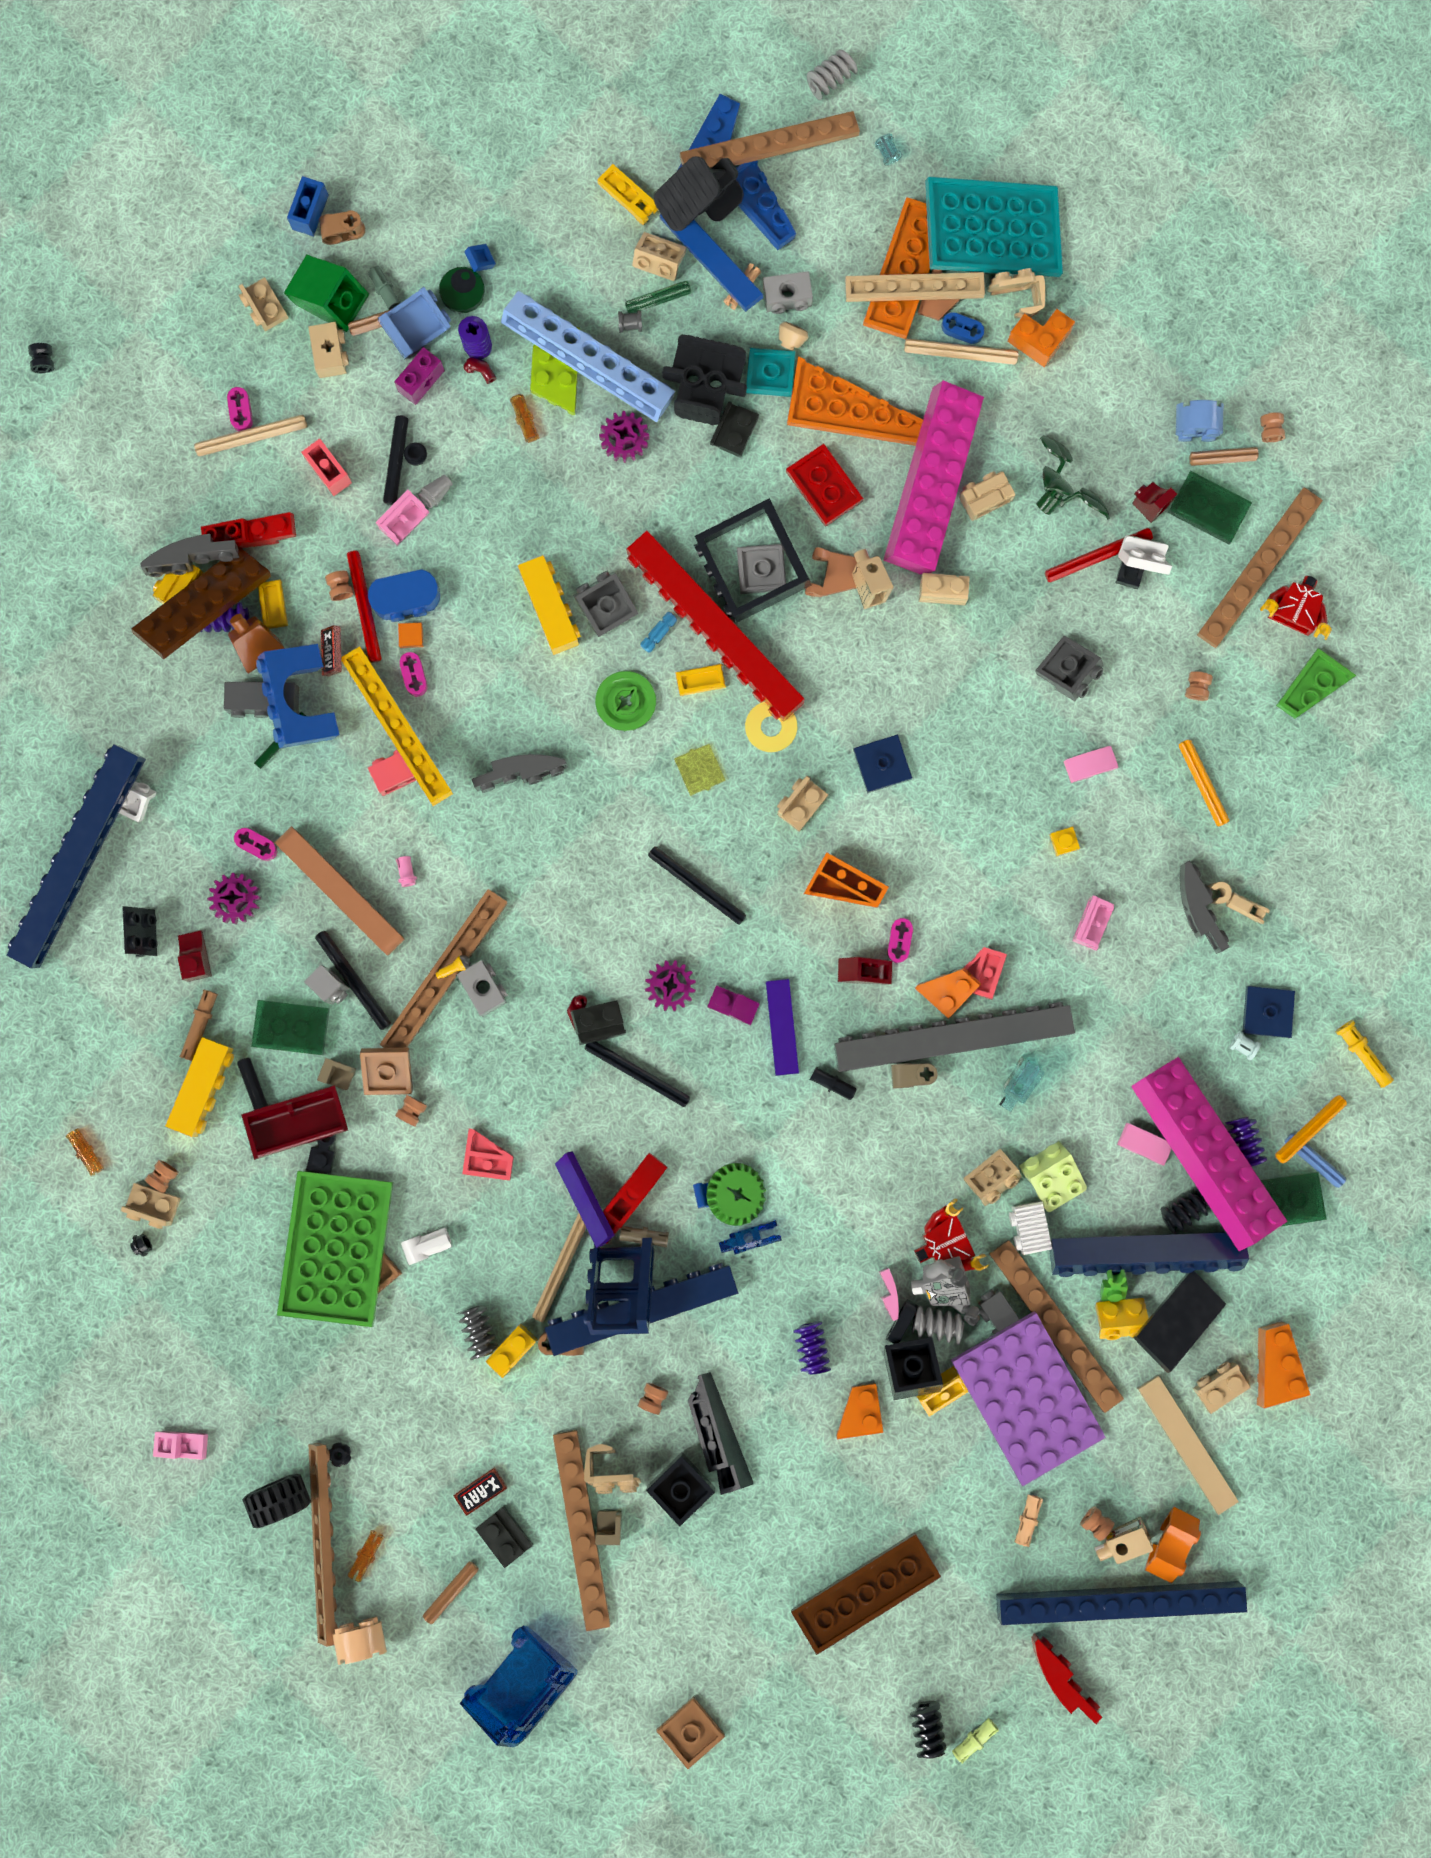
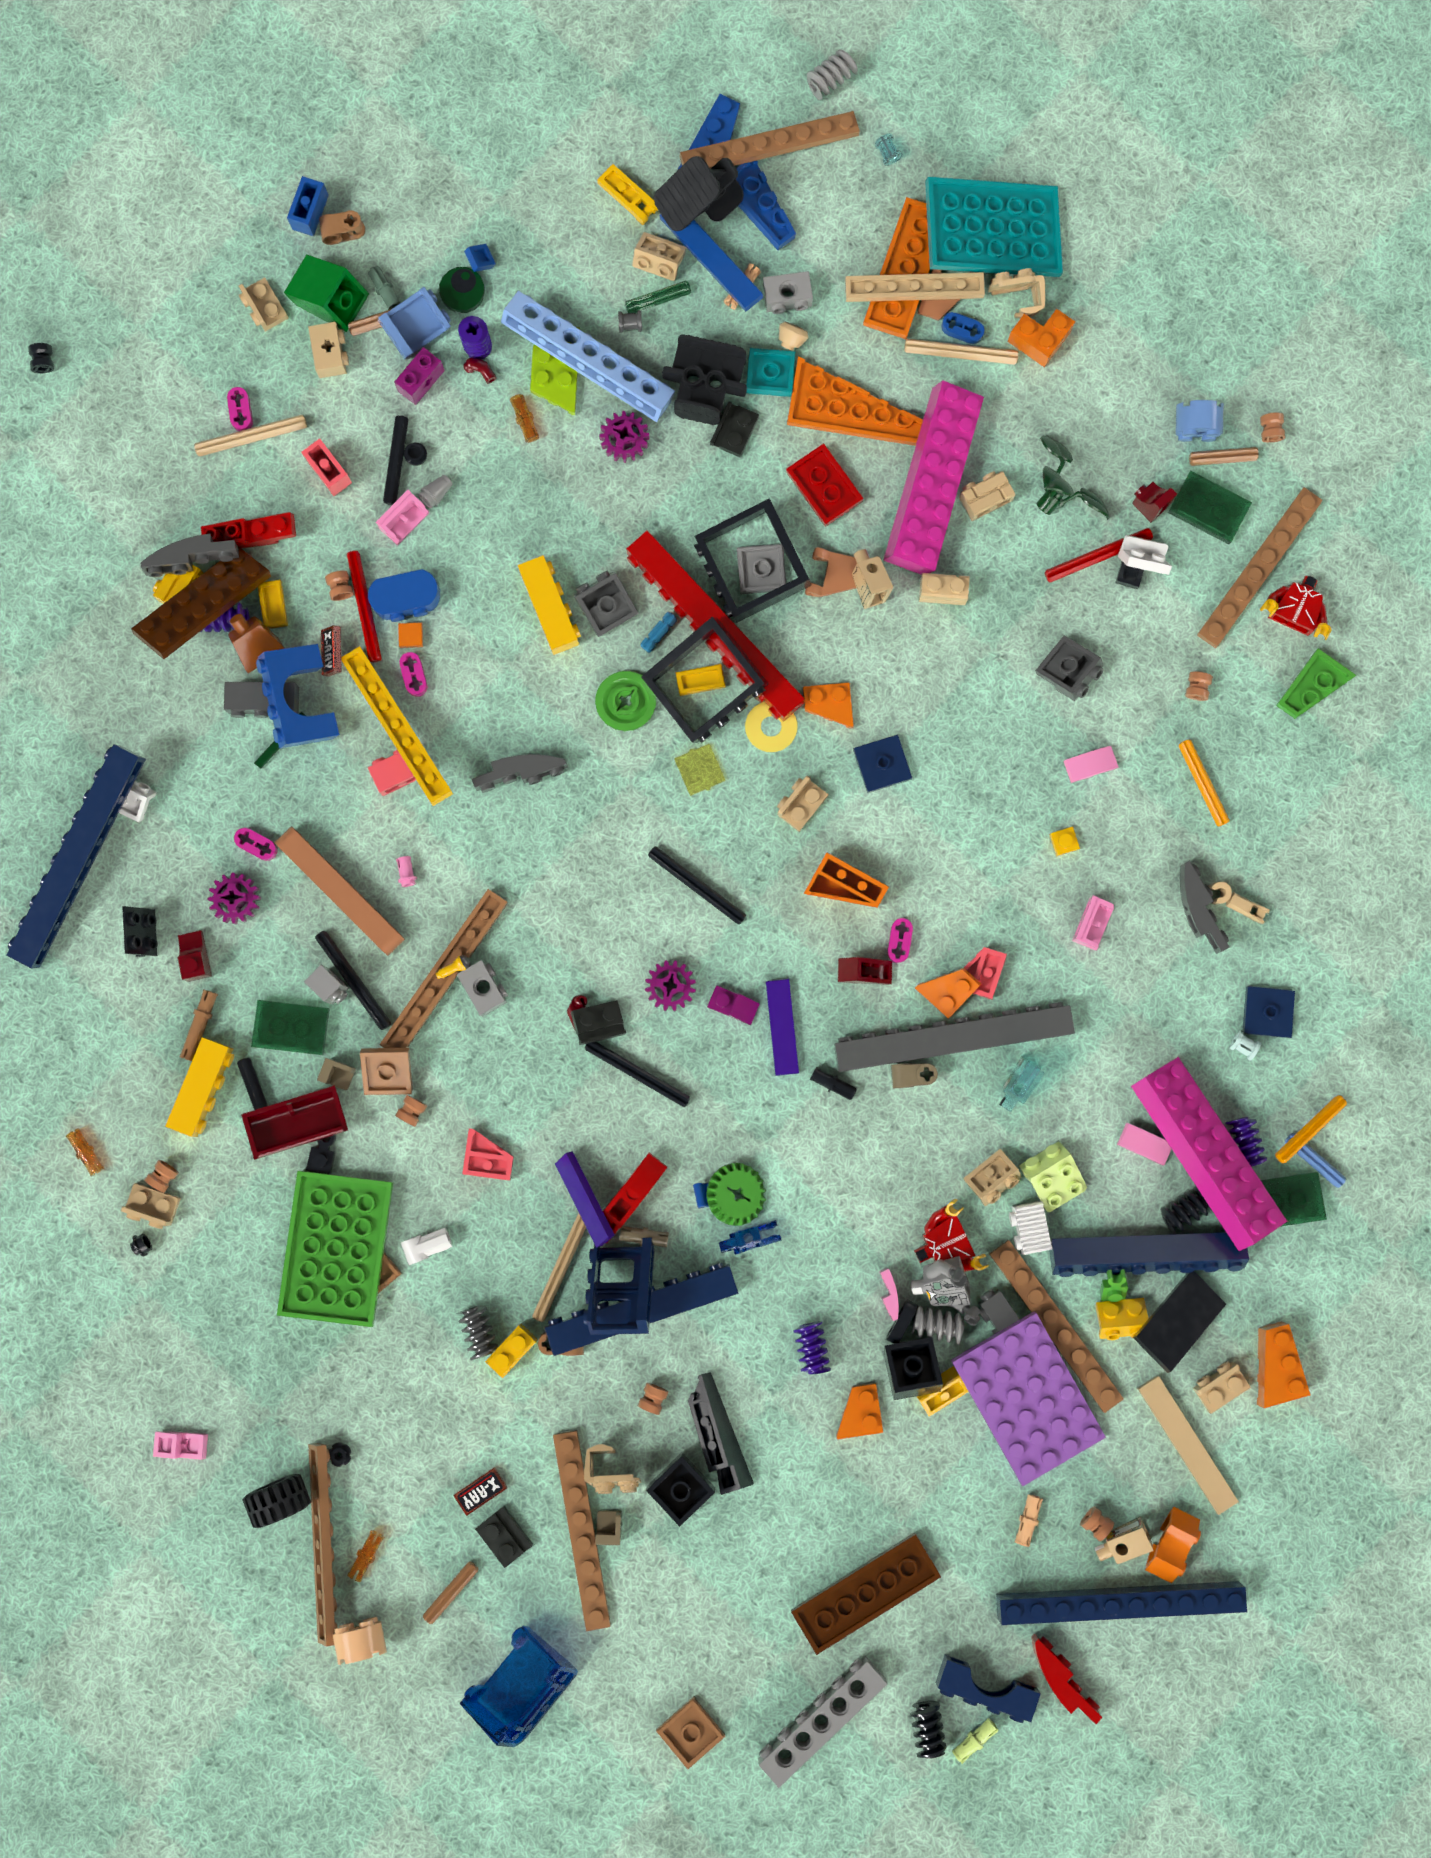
yellow pin [1335,1020,1394,1088] -> none
none -> black window [641,617,769,744]
none -> light grey brick [758,1656,887,1788]
none -> orange wing [803,683,854,728]
none -> dark blue arch [935,1654,1041,1723]

